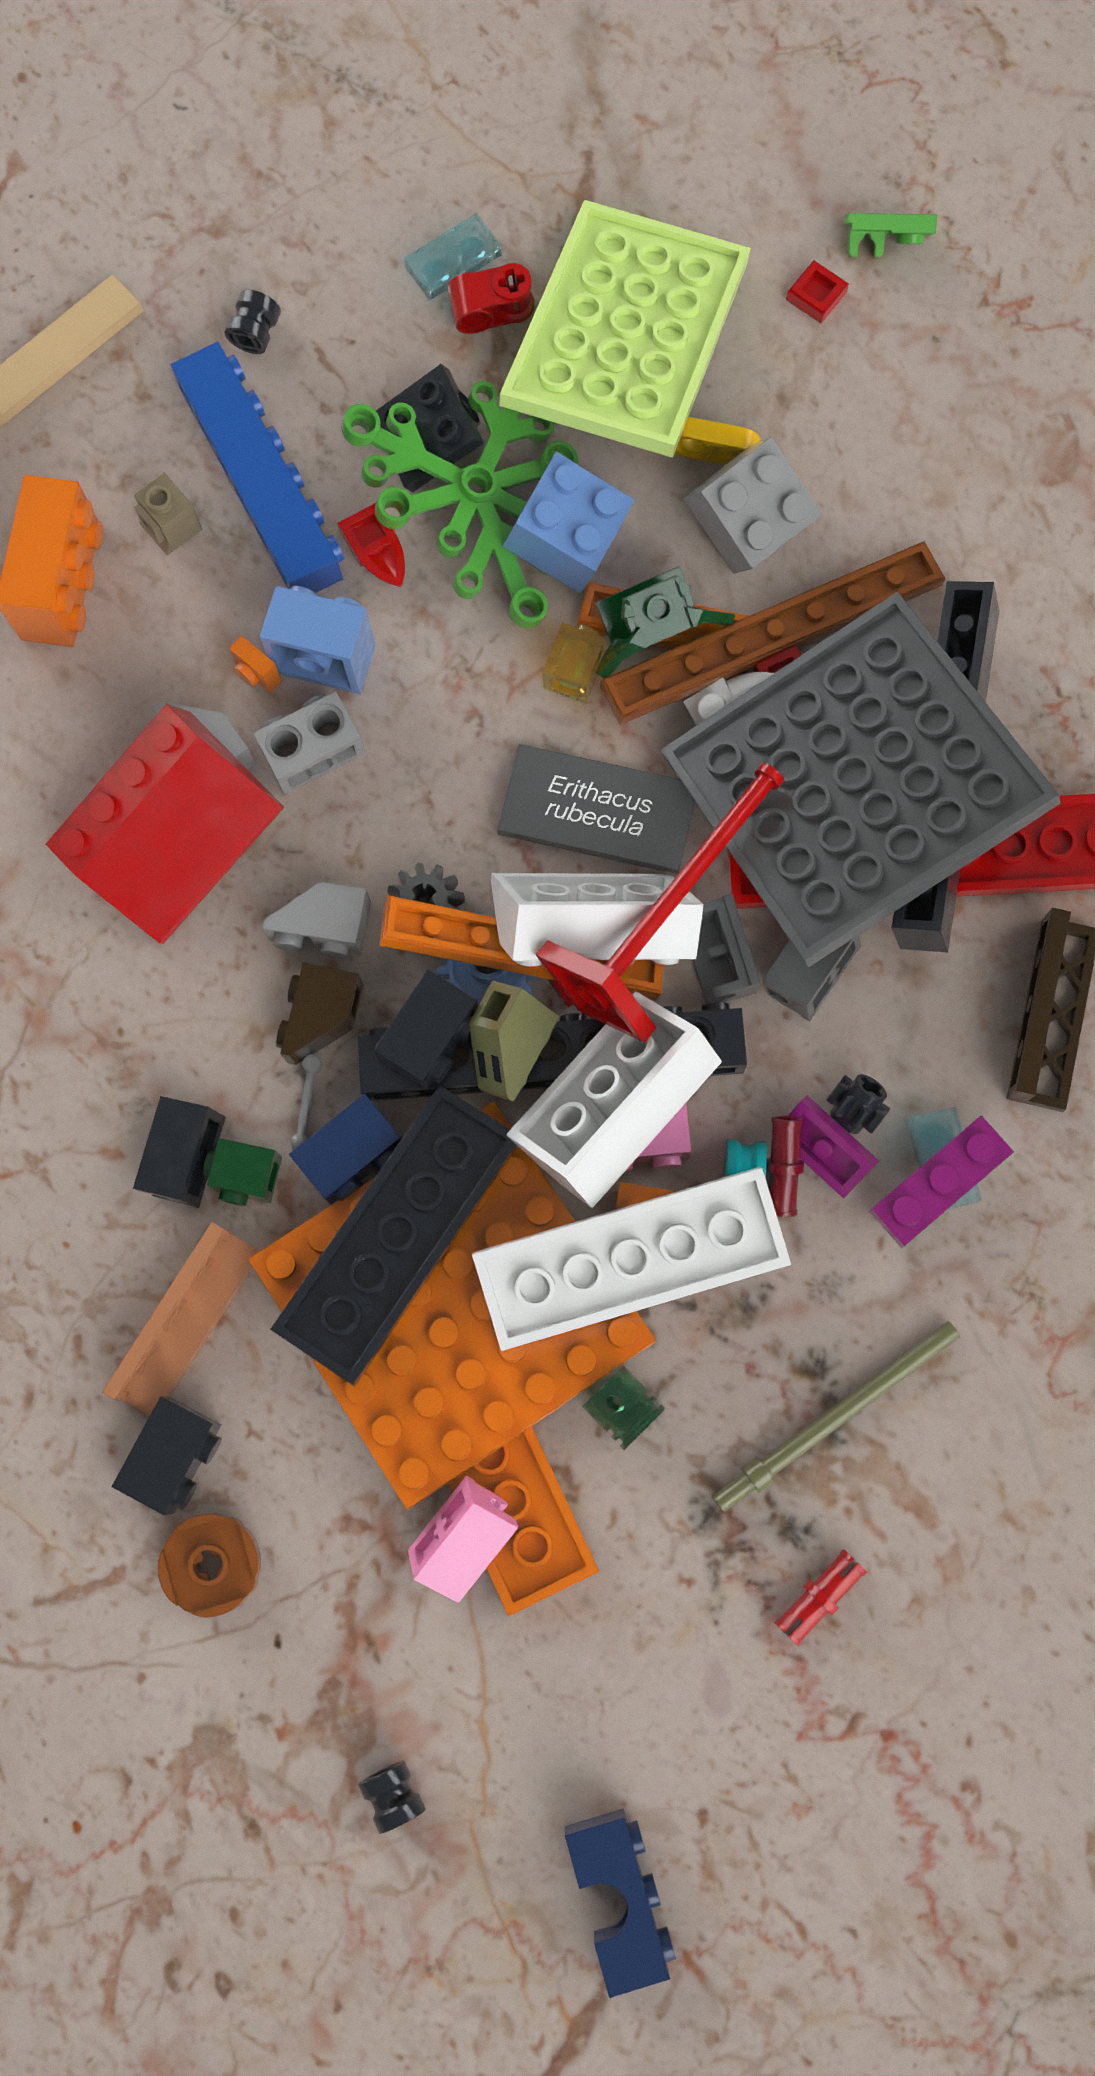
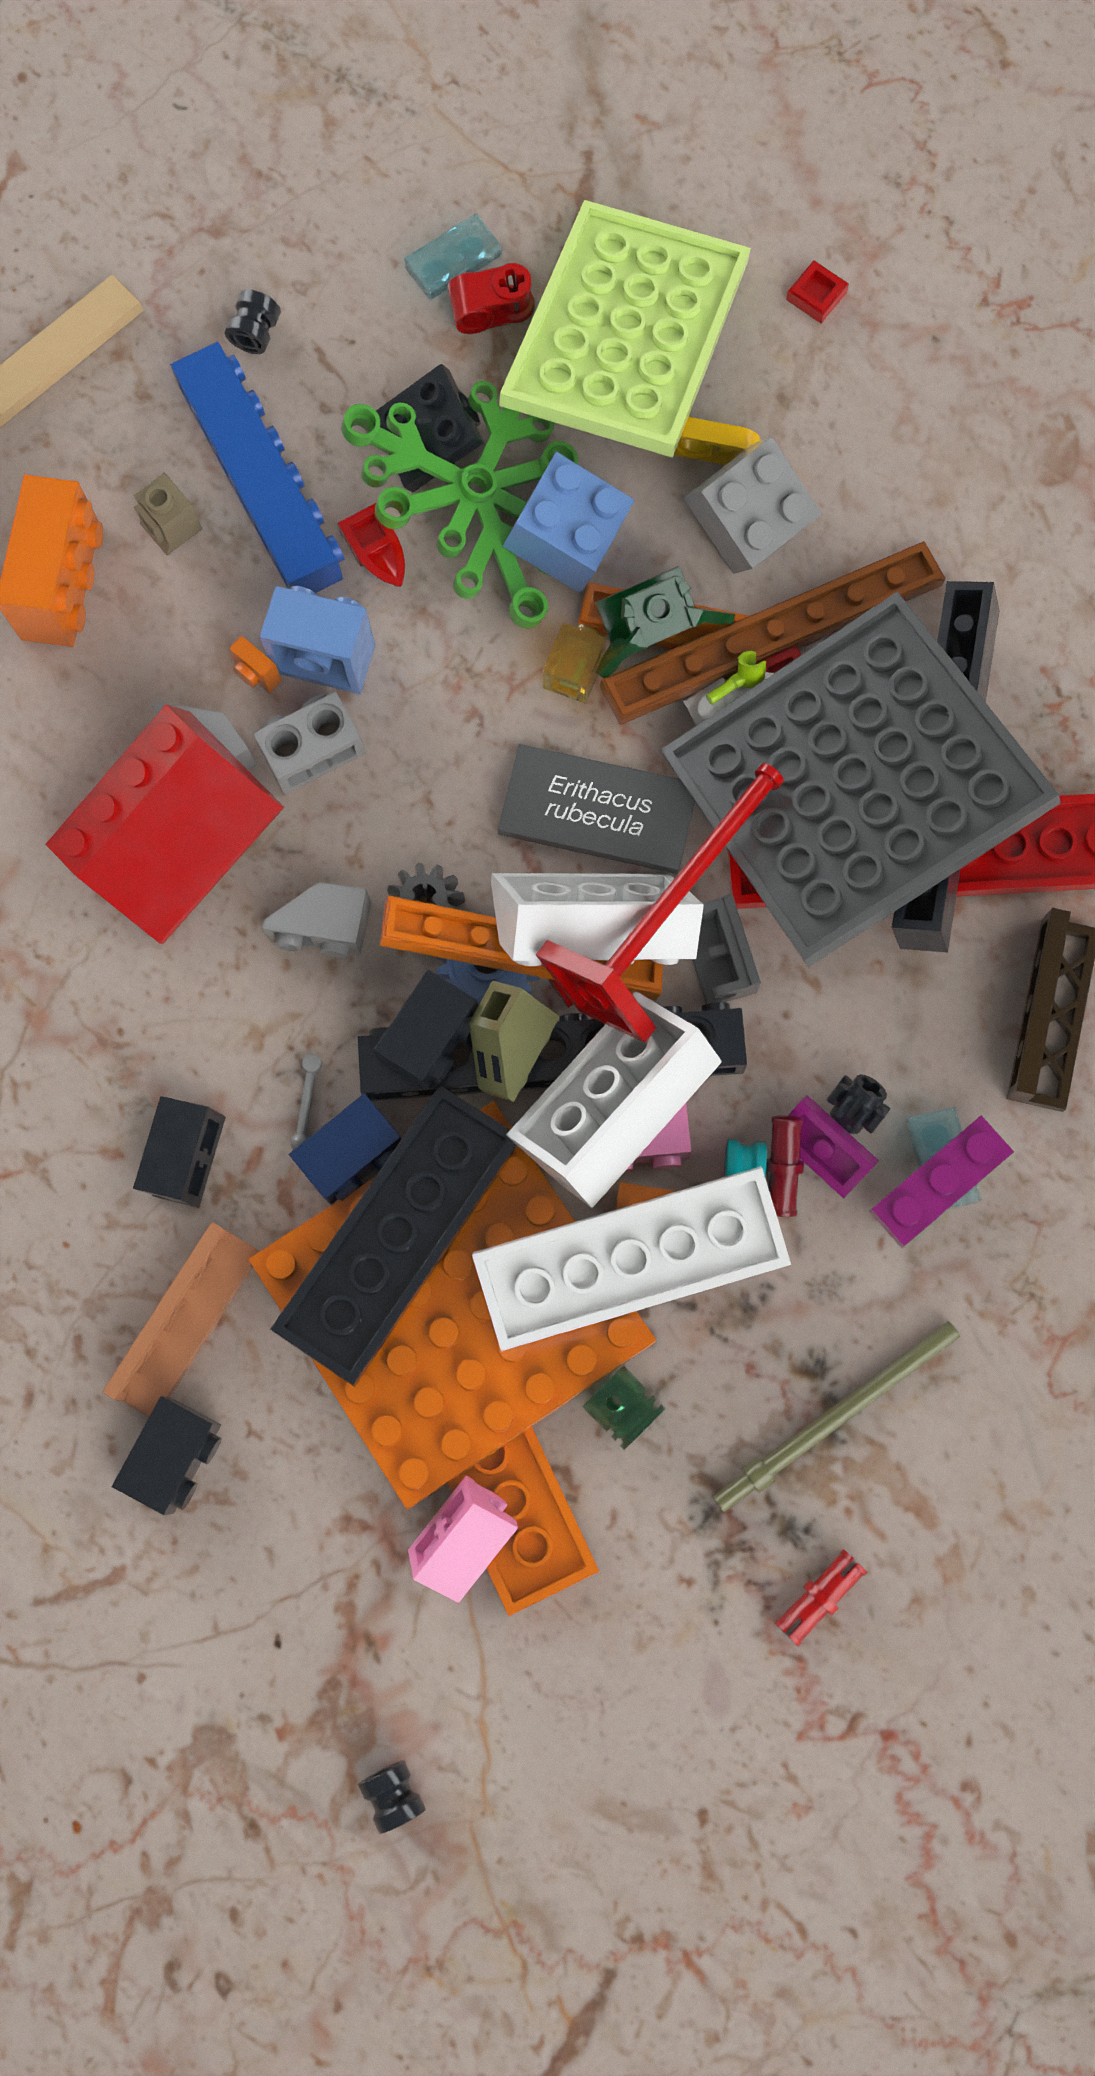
dark orange plate [158,1513,261,1618] -> none
dark green brick [203,1138,282,1206] -> none
dark brown slope [276,962,364,1065] -> none
dark blue arch [565,1808,676,1998] -> none
dark grey hinge [762,934,861,1022] -> none
bright green plate [843,213,937,258] -> none
none -> lime hand [706,651,766,705]

